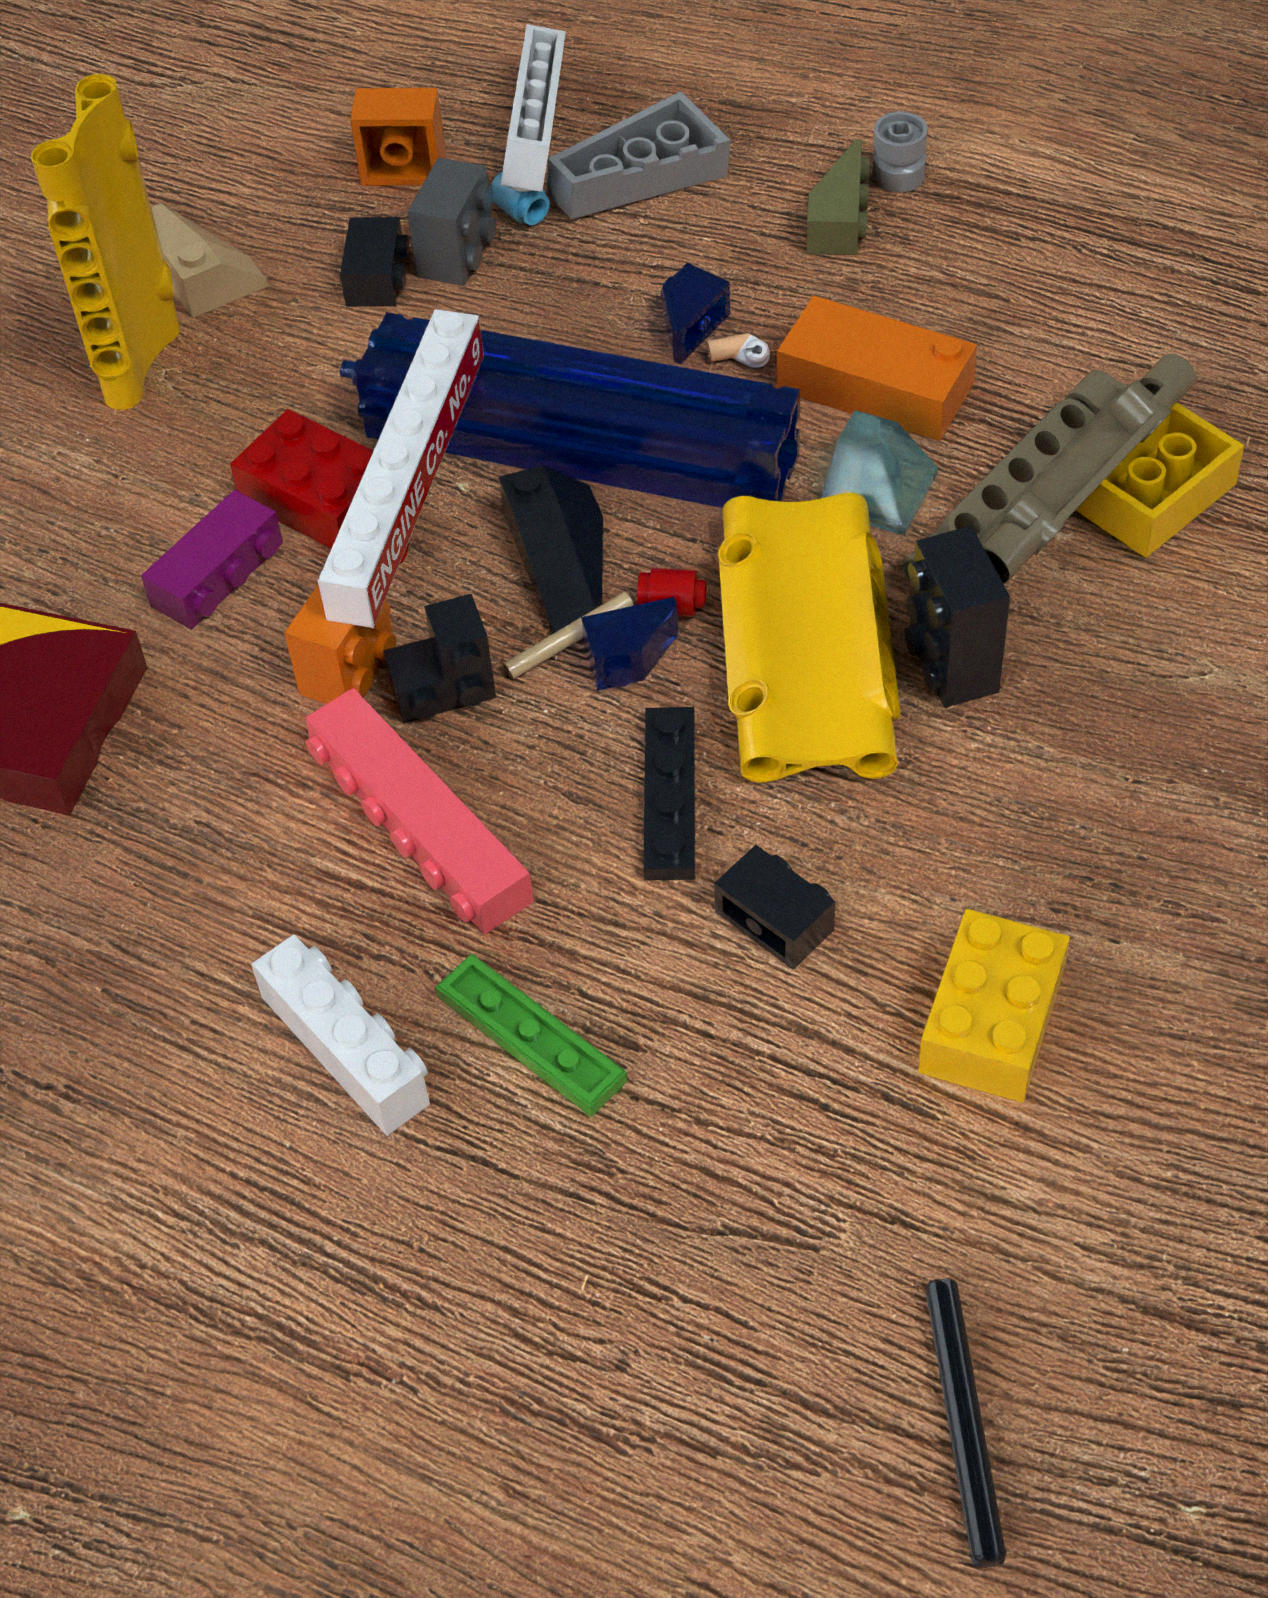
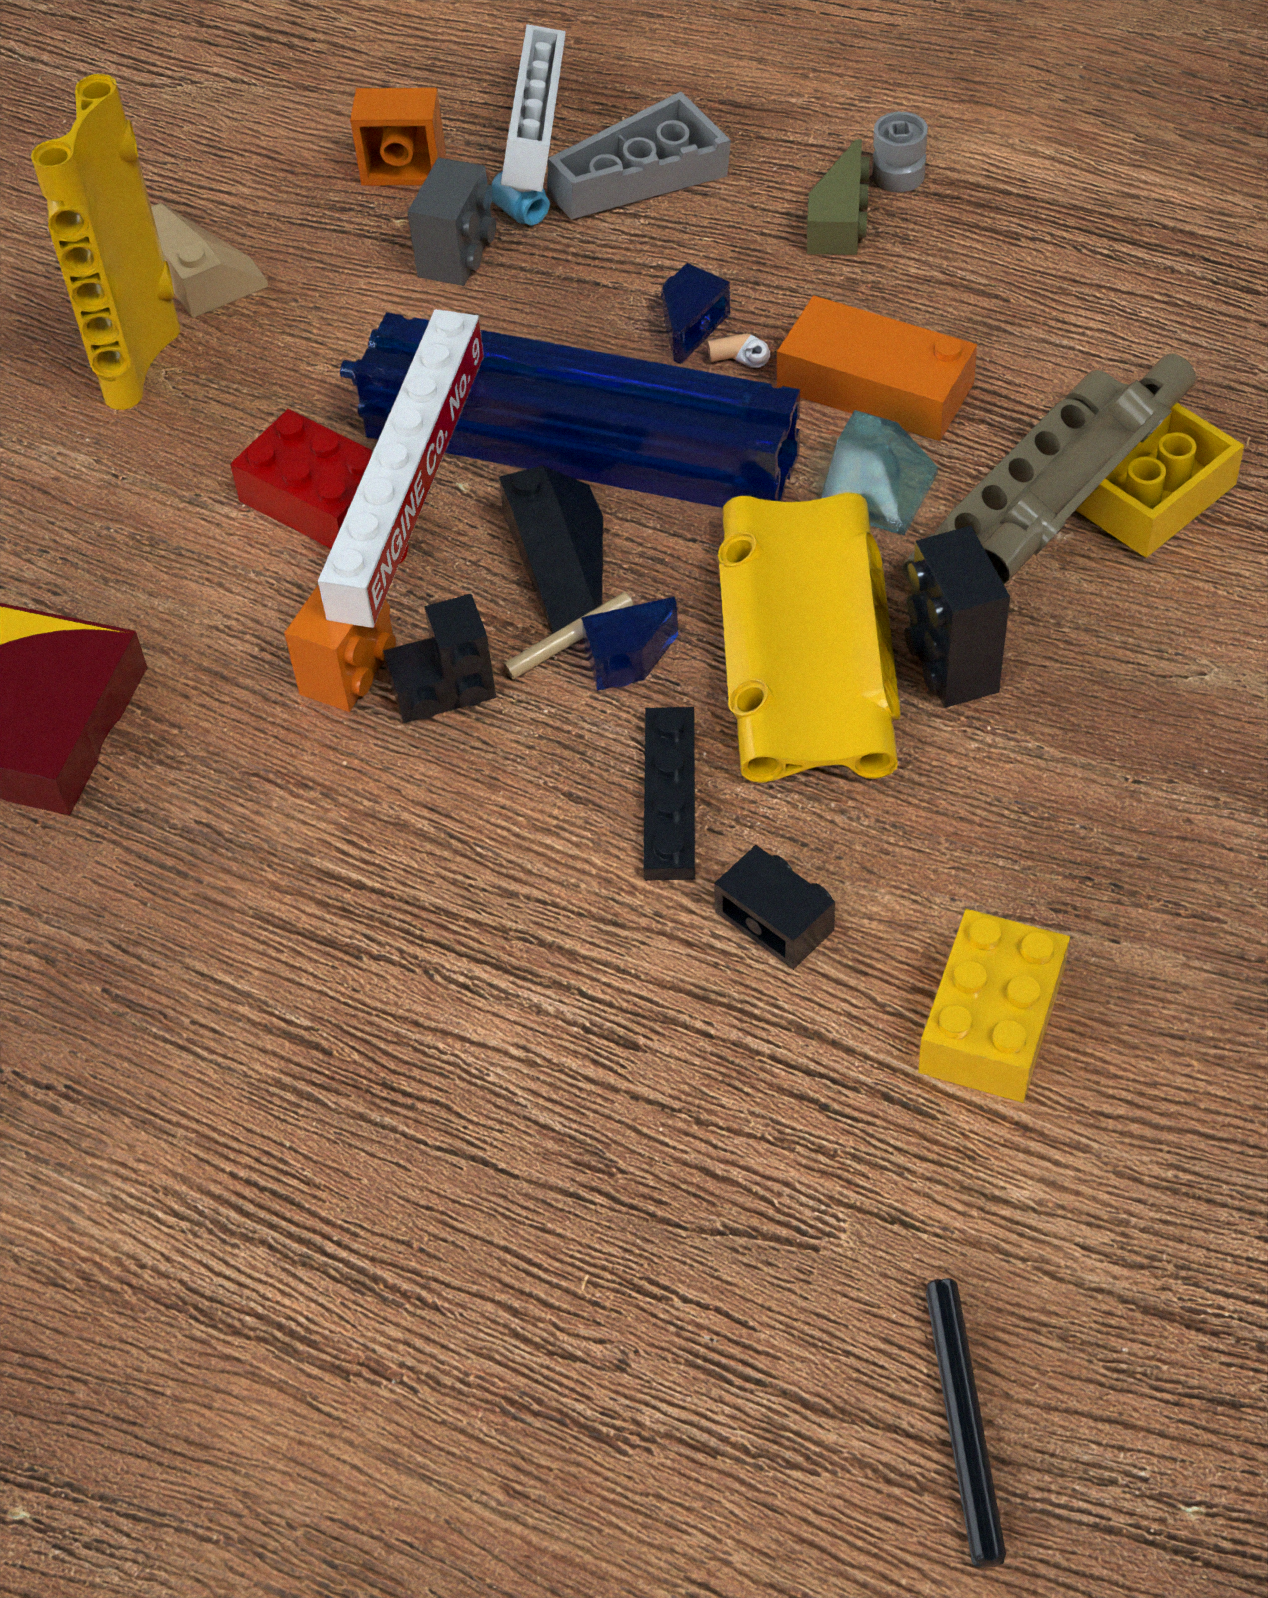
magenta brick [141,489,283,630] -> none
white brick [251,934,430,1136] -> none
coral brick [305,688,534,935] -> none
black brick [340,217,410,307] -> none
bright green tile [435,954,628,1117] -> none
red brick [637,568,707,617] -> none

